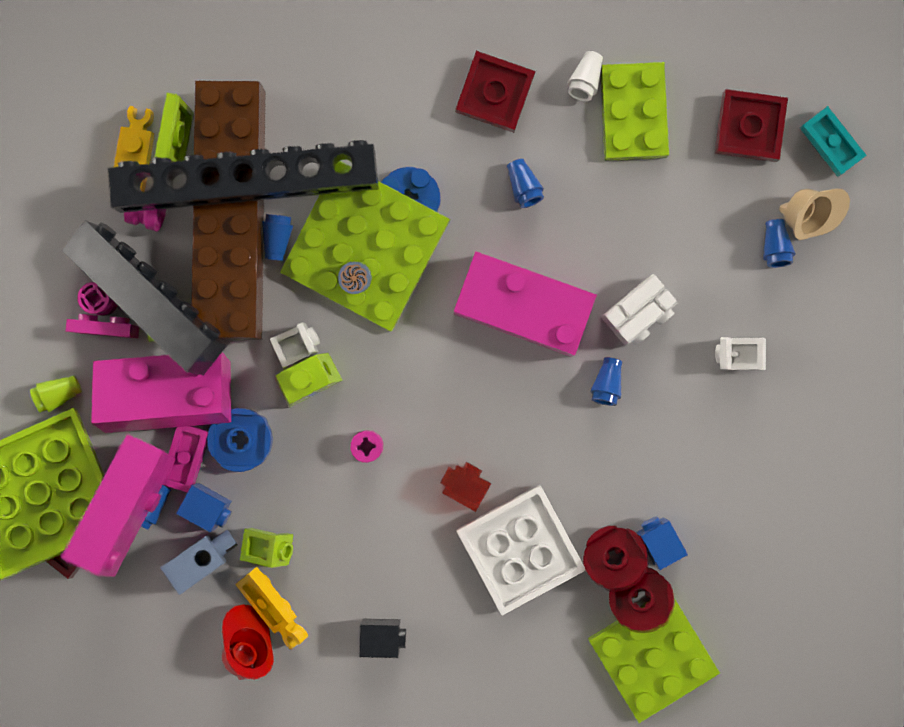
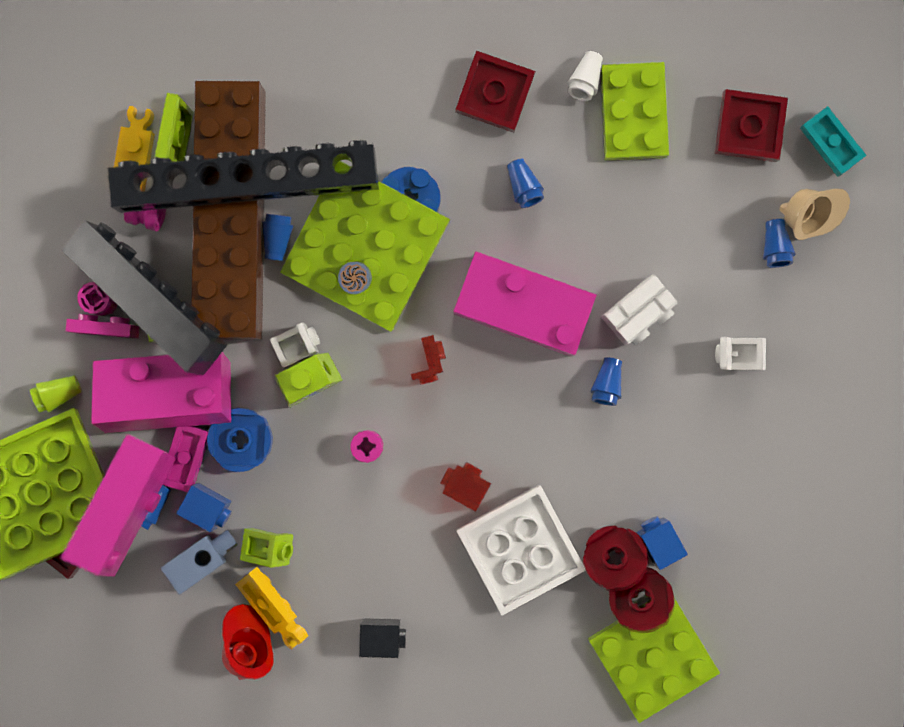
none -> clear red bracket [411,335,446,385]

